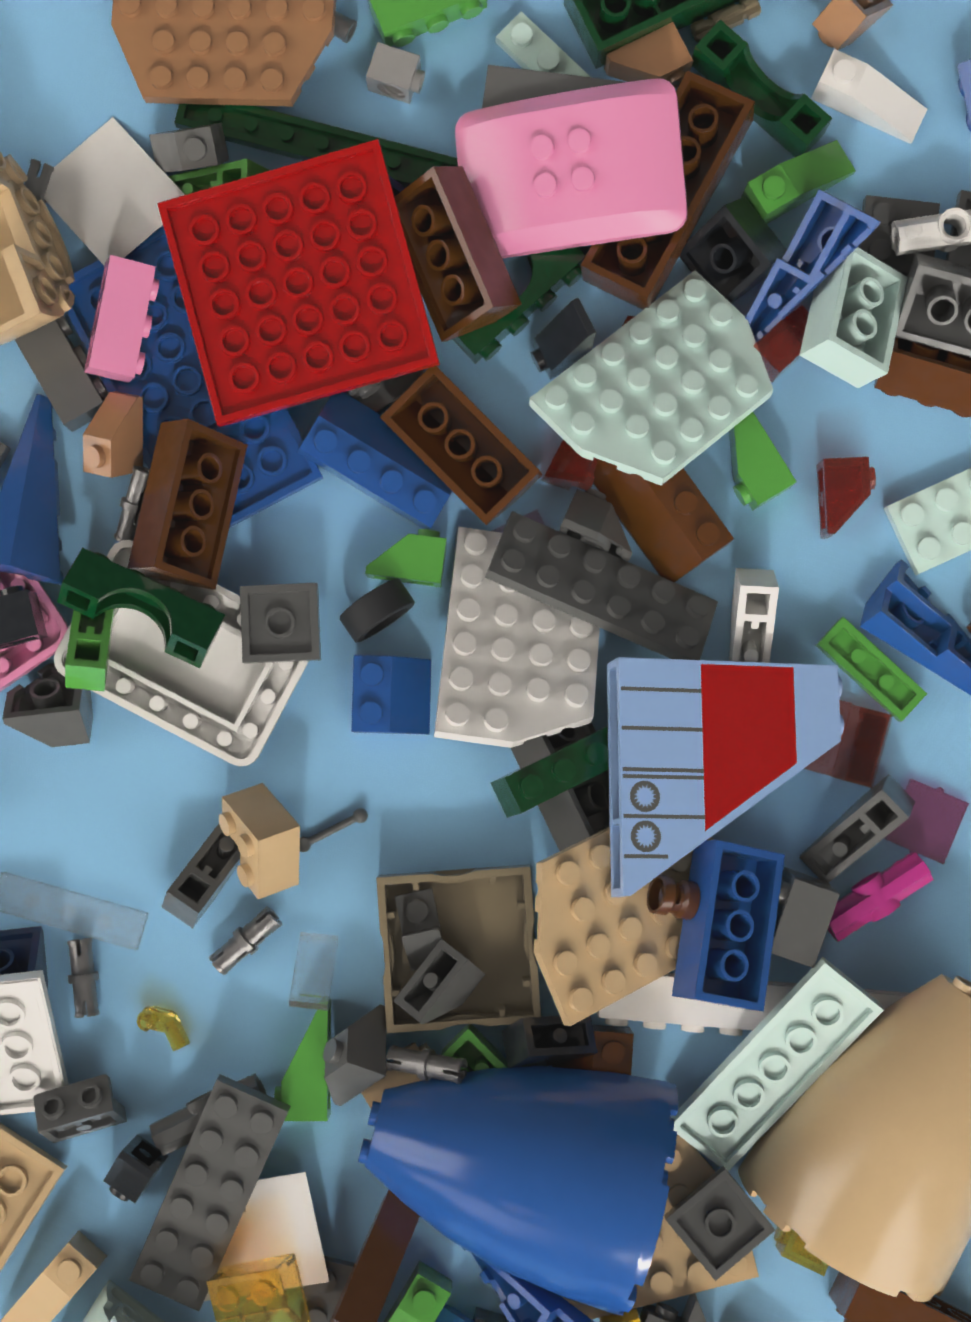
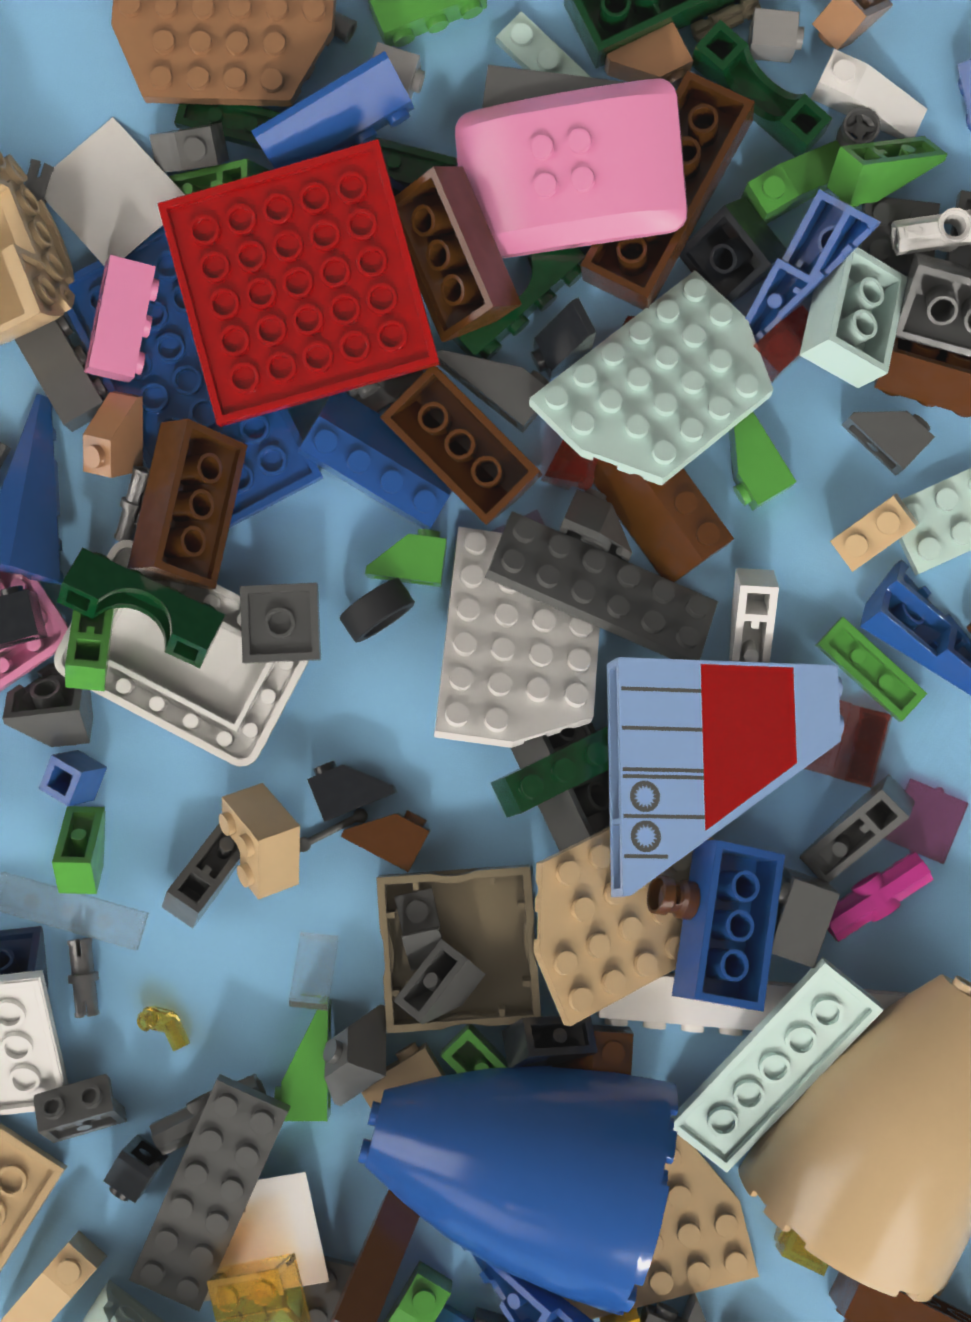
flat silver pin [209,907,282,975] -> none
blue slope [351,655,432,735] -> none
flat silver pin [386,1045,468,1084] -> none
dark grey plate [664,1166,775,1281] -> none
clear red slope [816,457,876,539] -> none
none -> blue brick [39,750,107,807]
none -> bright green slope [52,806,105,894]
none -> blue slope [251,51,415,169]
none -> black slope [307,761,397,822]
none -> reddish brown slope [340,810,431,872]
none -> dark grey slope [437,349,549,433]
none -> light grey brick [748,8,804,63]
none -> bright green slope [827,136,947,207]
none -> tan brick [830,493,919,572]
none -> dark grey wheel [836,107,881,146]
none -> dark grey slope [842,411,935,476]

